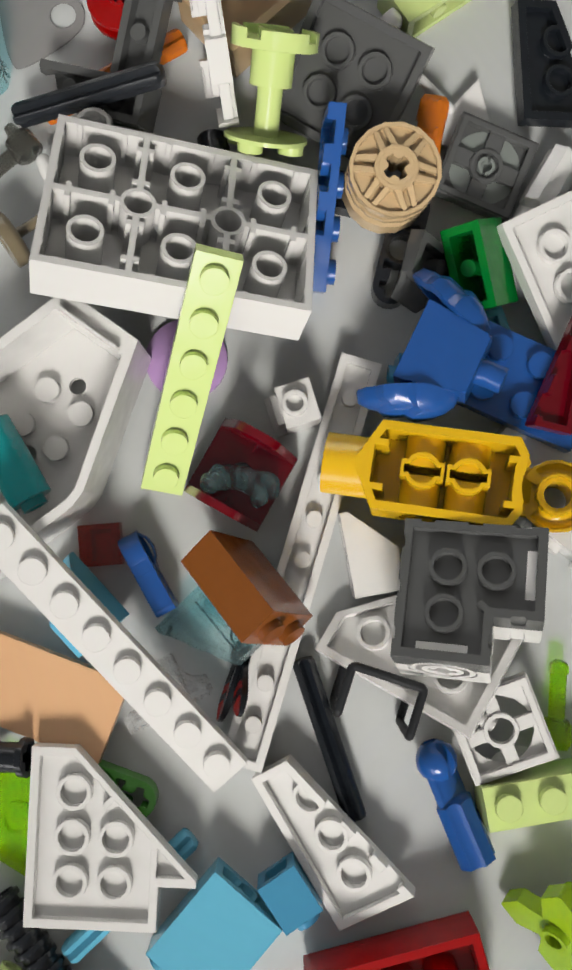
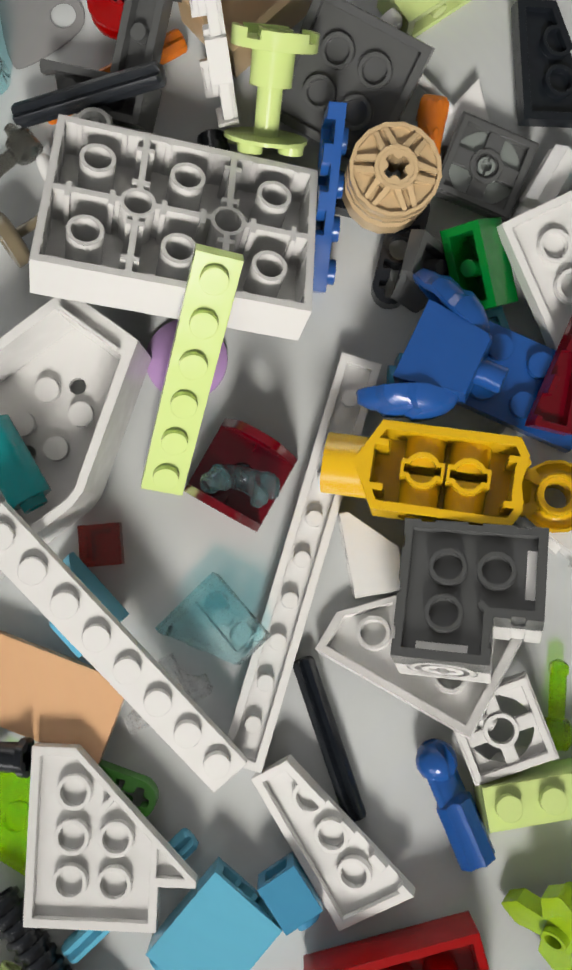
blue piece [118,530,179,618] -> none
dark orange brick [181,530,313,646] -> none
black piece [216,641,252,722] -> none
white window [264,377,322,438] -> none
black piece [329,662,428,741] -> none

